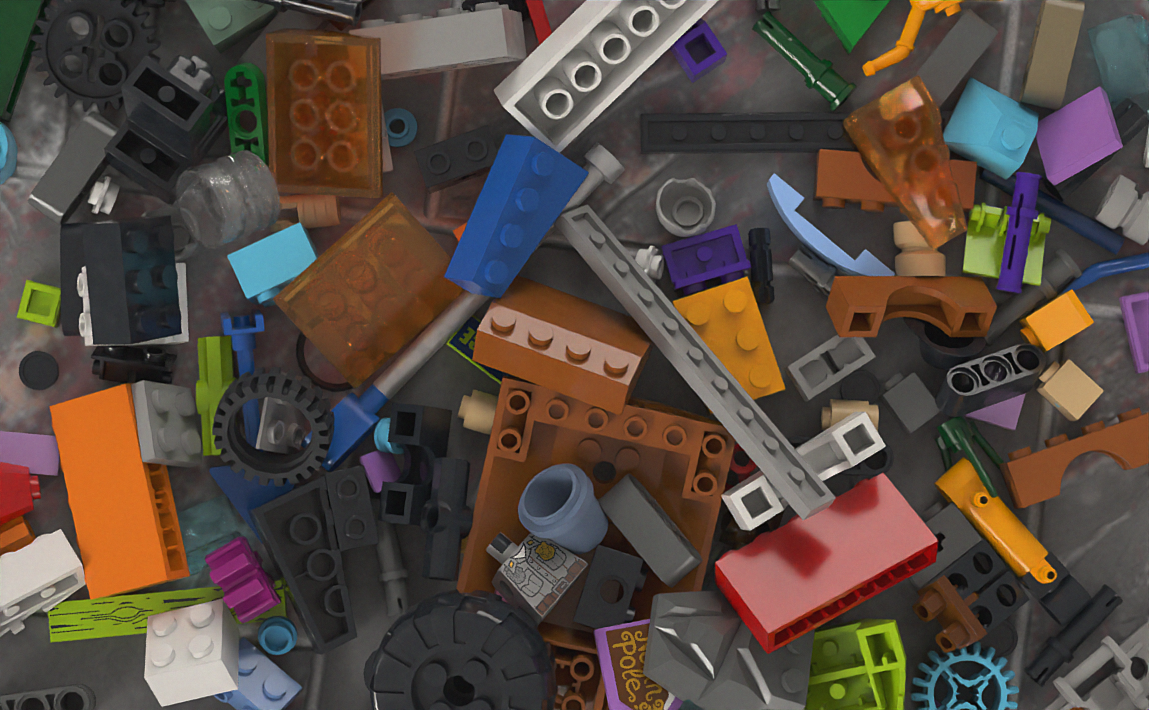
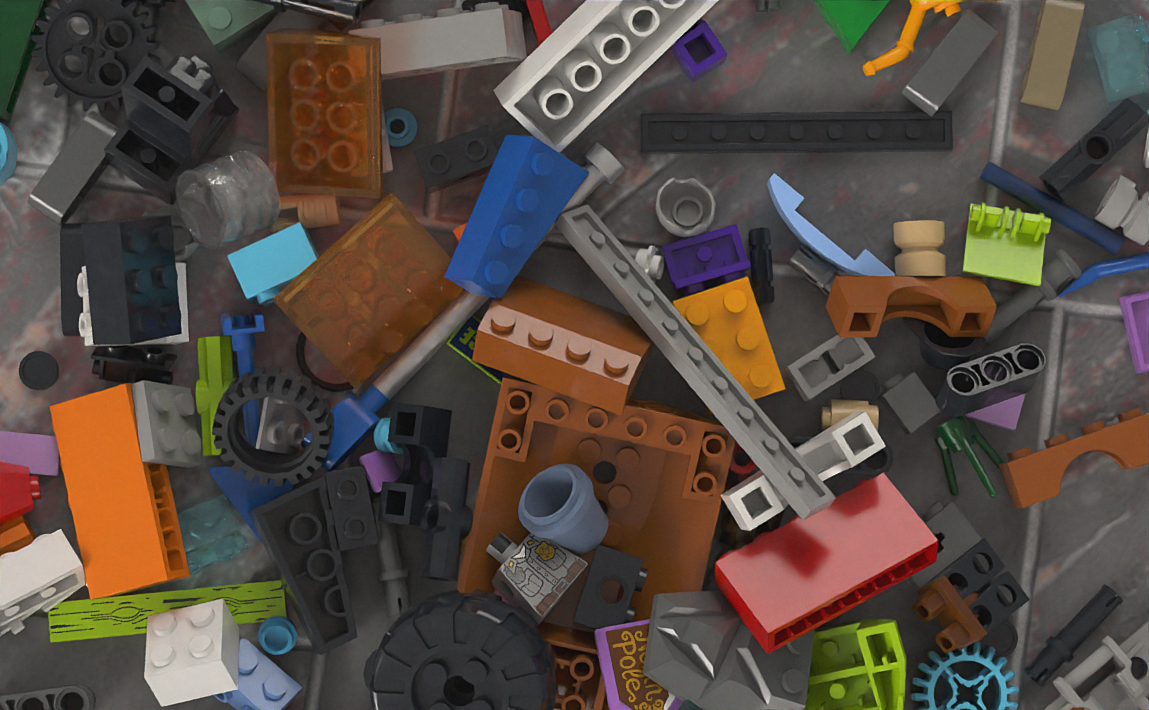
lime tile [17,280,61,328] -> none
white plate [88,176,120,215] -> none
magenta gear [205,536,281,623] -> none
green beam [224,63,272,178] -> none
tan brick [458,390,498,435] -> none
dark grey beam [598,473,703,588] -> none
dark green pin [752,11,858,112] -> none
dark orange arch [813,149,977,219] -> none
clear orange wedge [842,75,967,250] -> none
light orange piece [934,457,1093,627] -> none
medium azure slope [938,77,1039,180] -> none
dark purple pin [996,172,1042,293] -> none
light orange slope [1019,289,1094,352] -> none
medium lavender tile [1035,86,1123,186] -> none
tan brick [1036,359,1104,421] -> none

